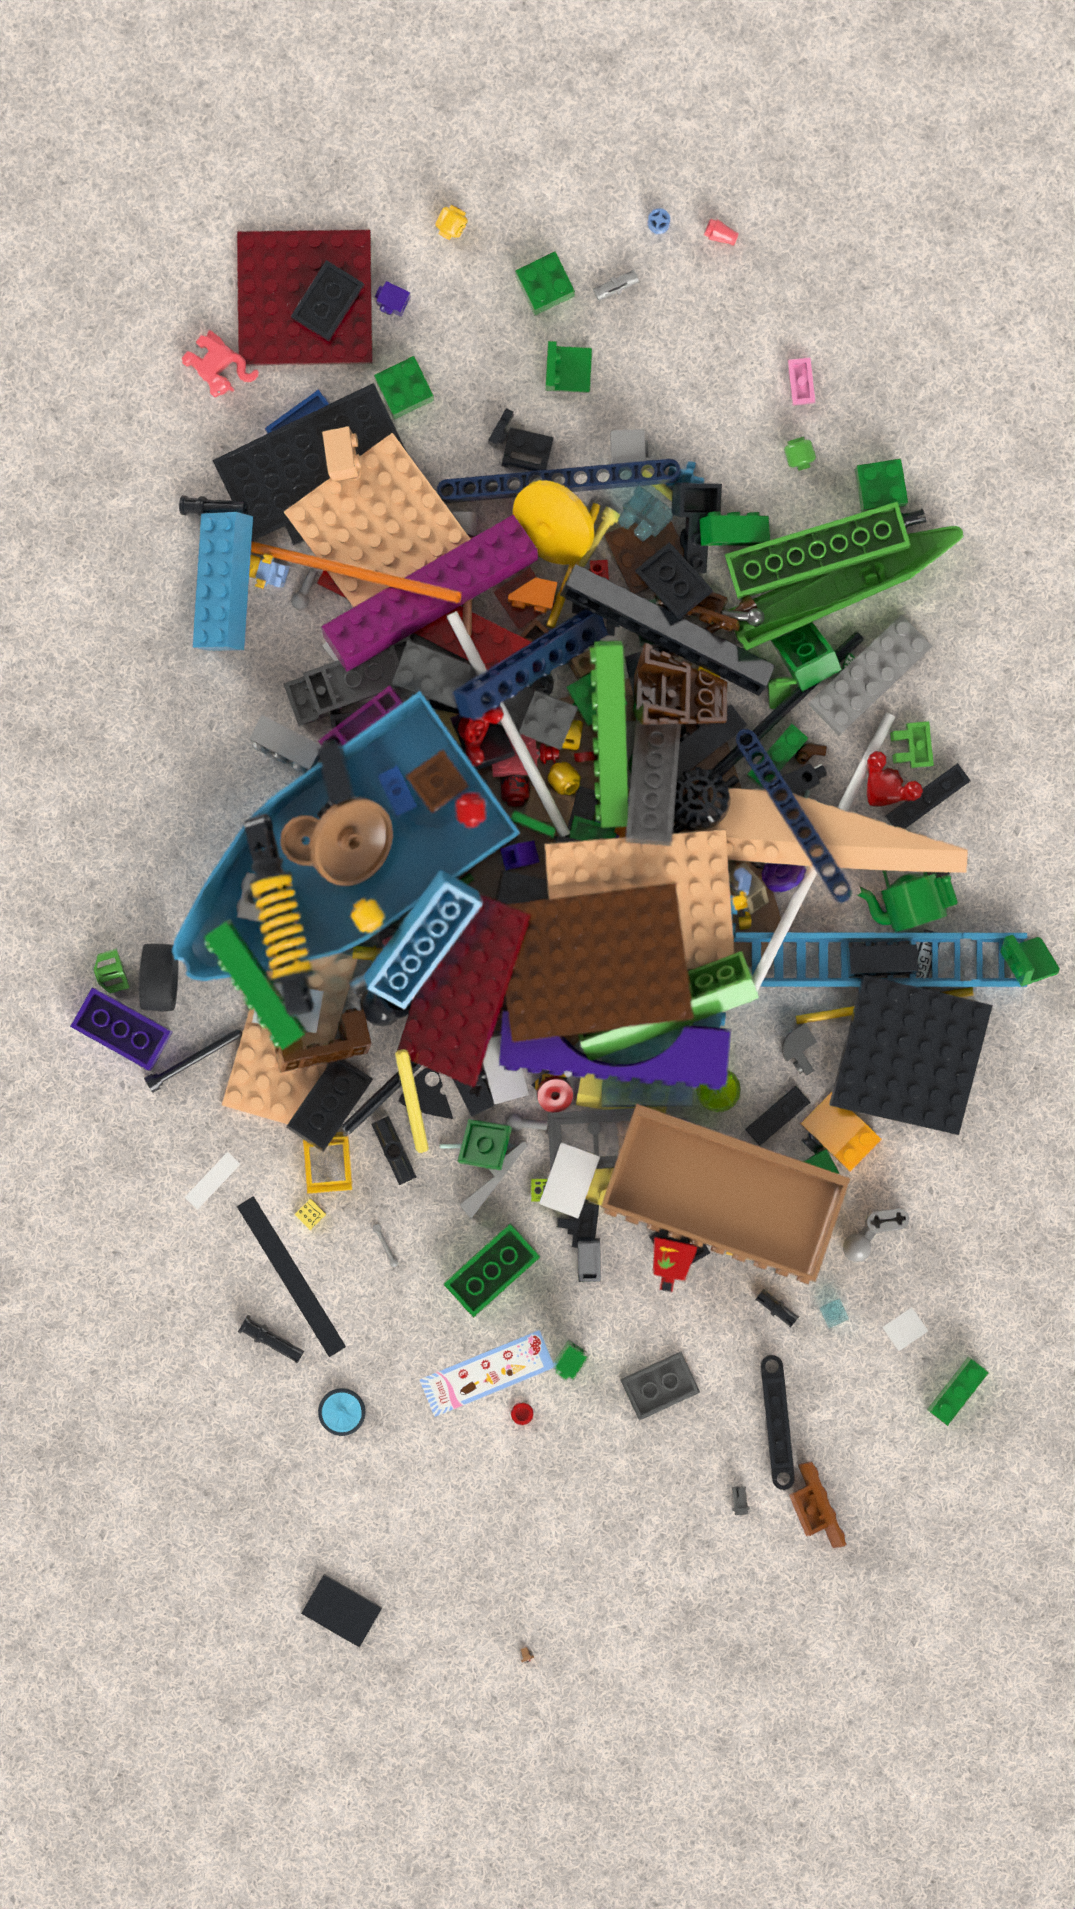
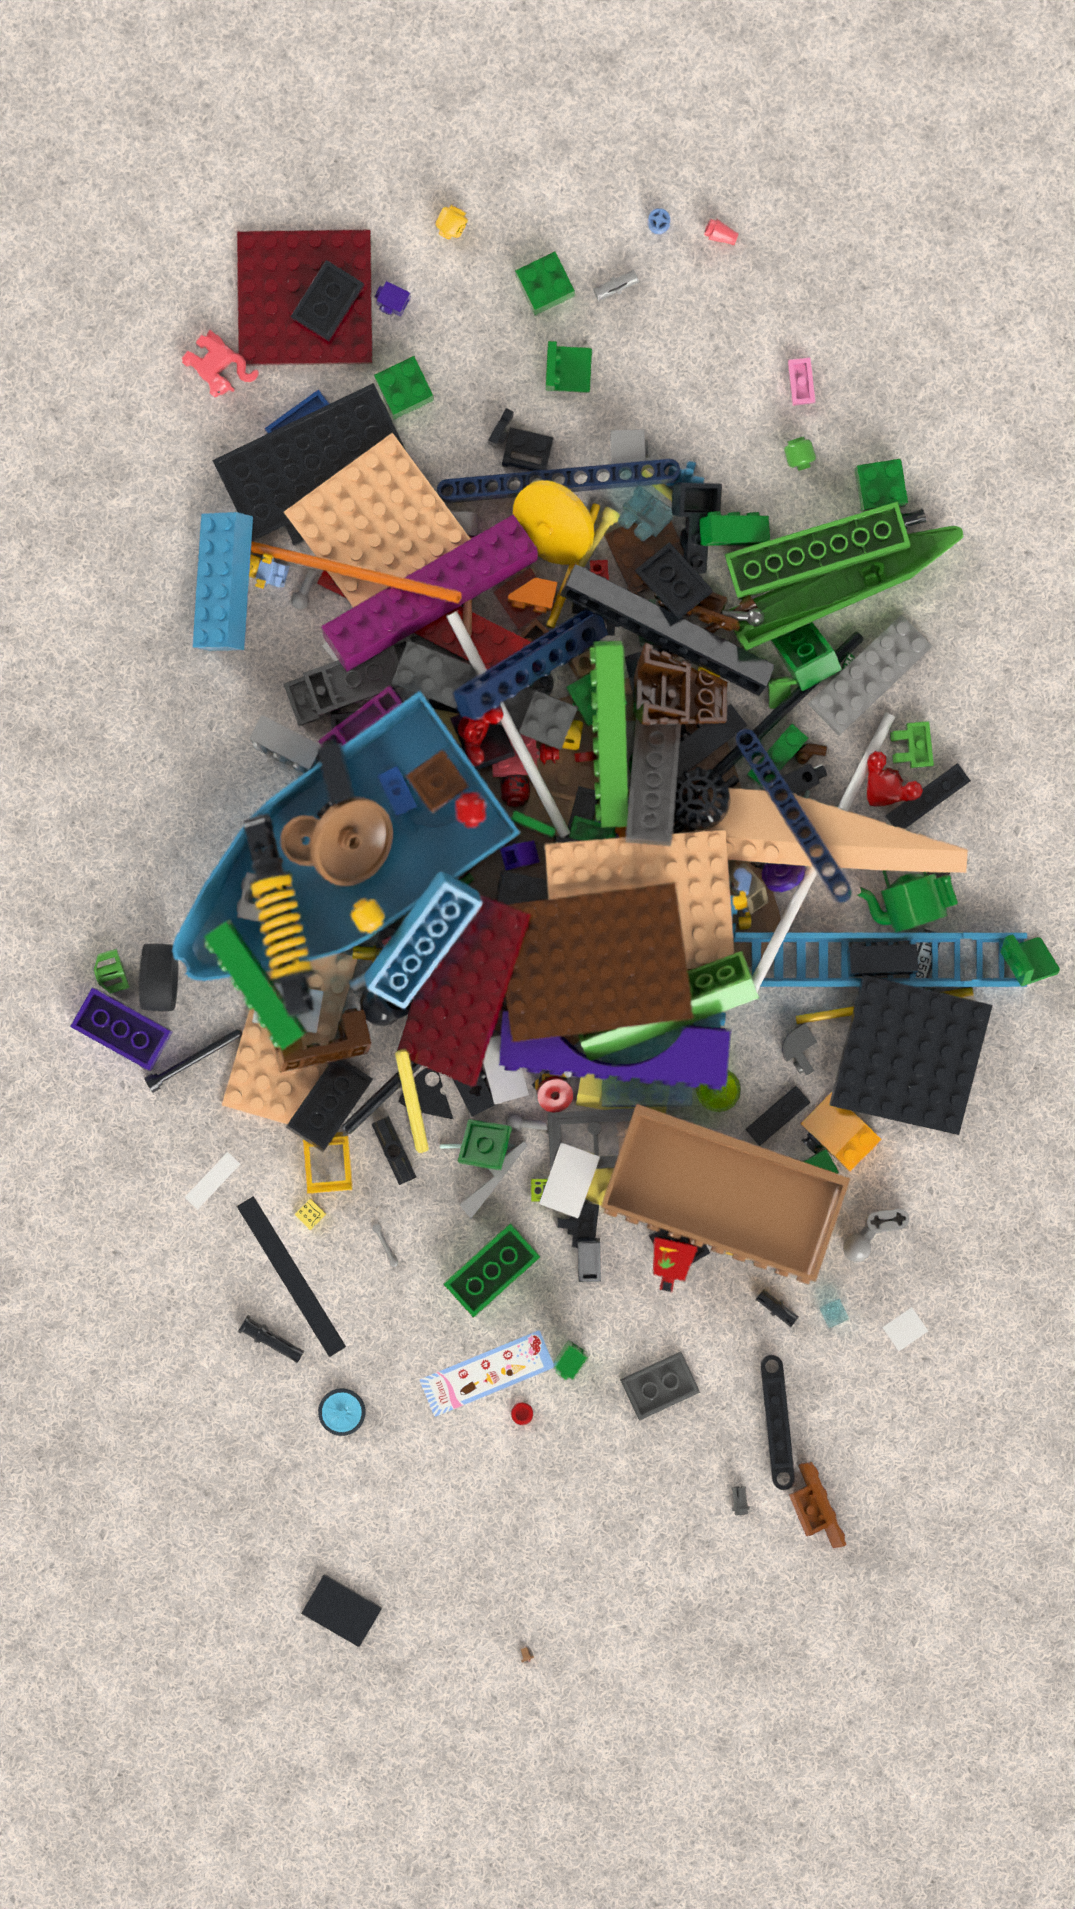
black pin [179,495,248,516] -> none
light nougat brick [322,426,361,481] -> none
yellow head [547,762,581,795] -> none
green brick [927,1357,989,1426] -> none

